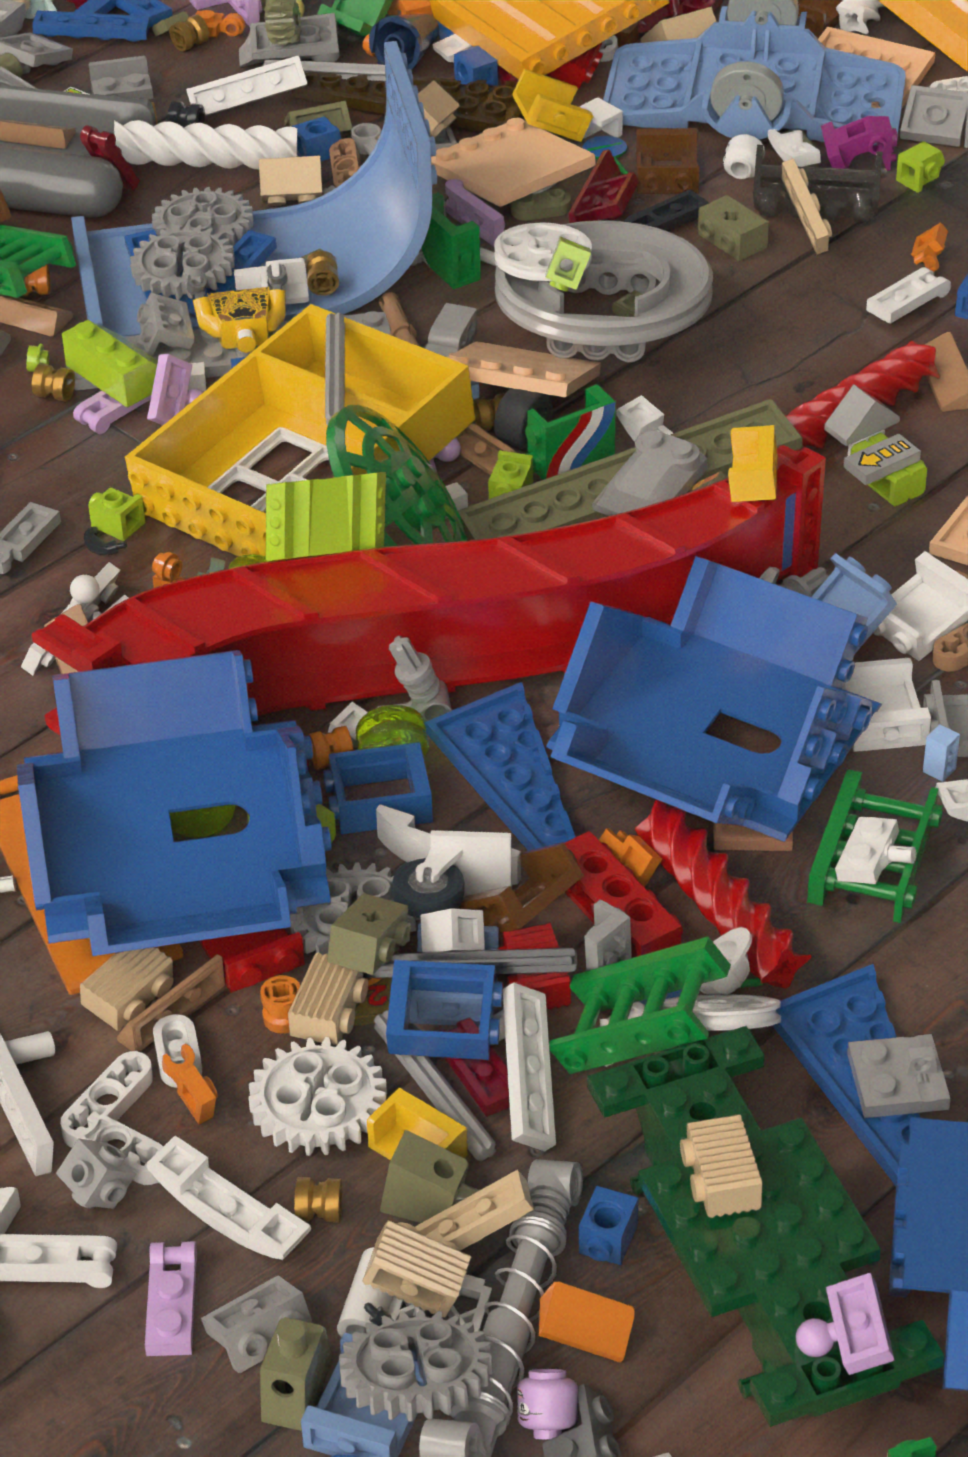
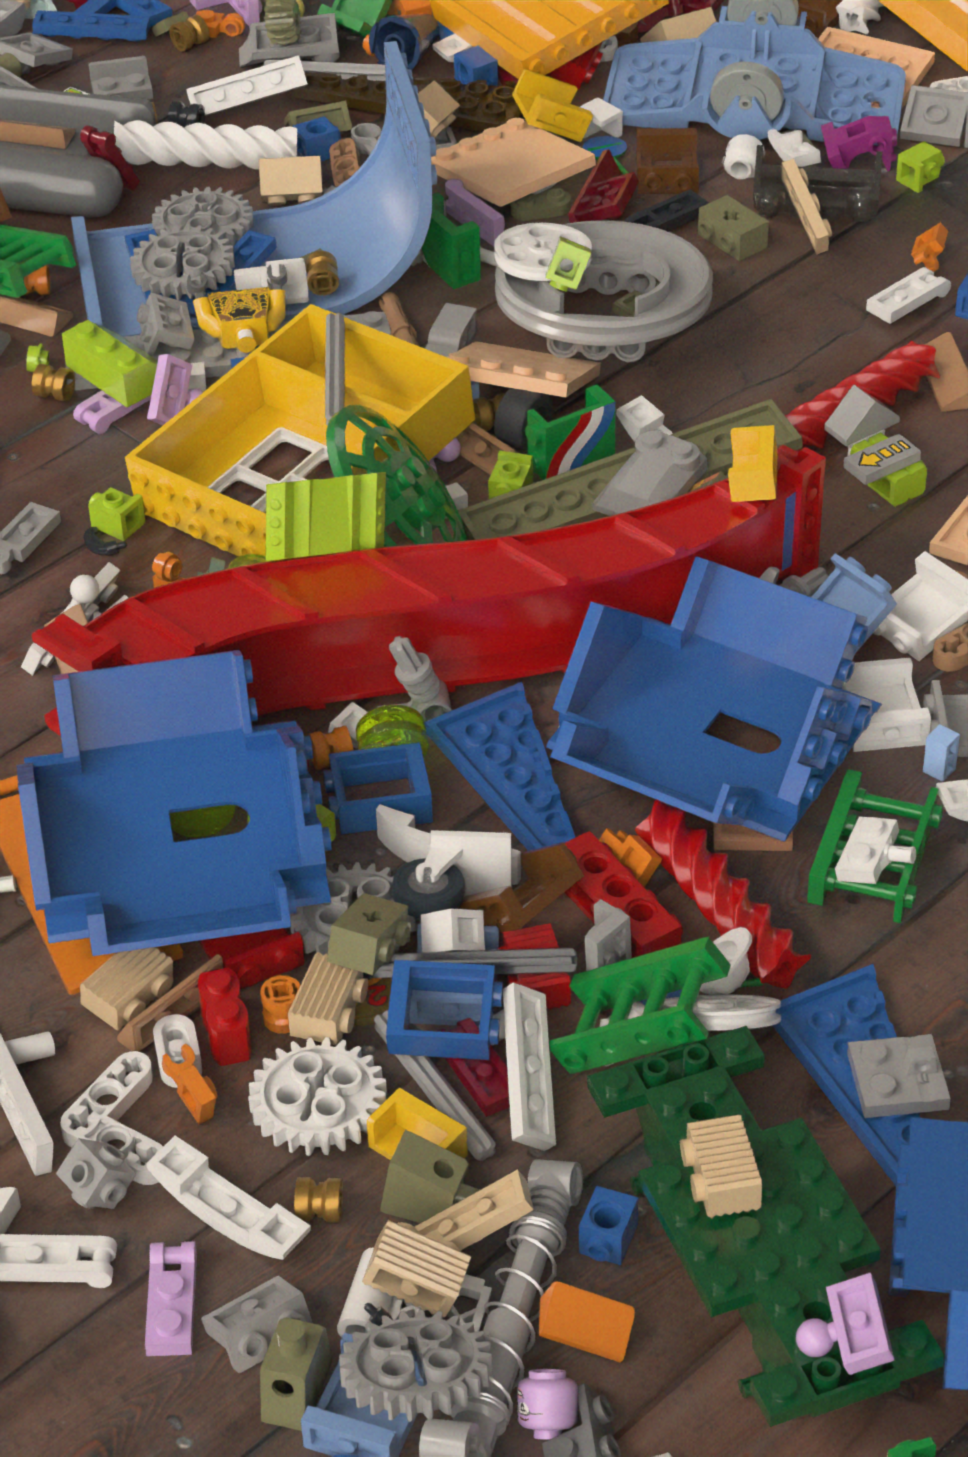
none -> red brick [198,967,252,1066]

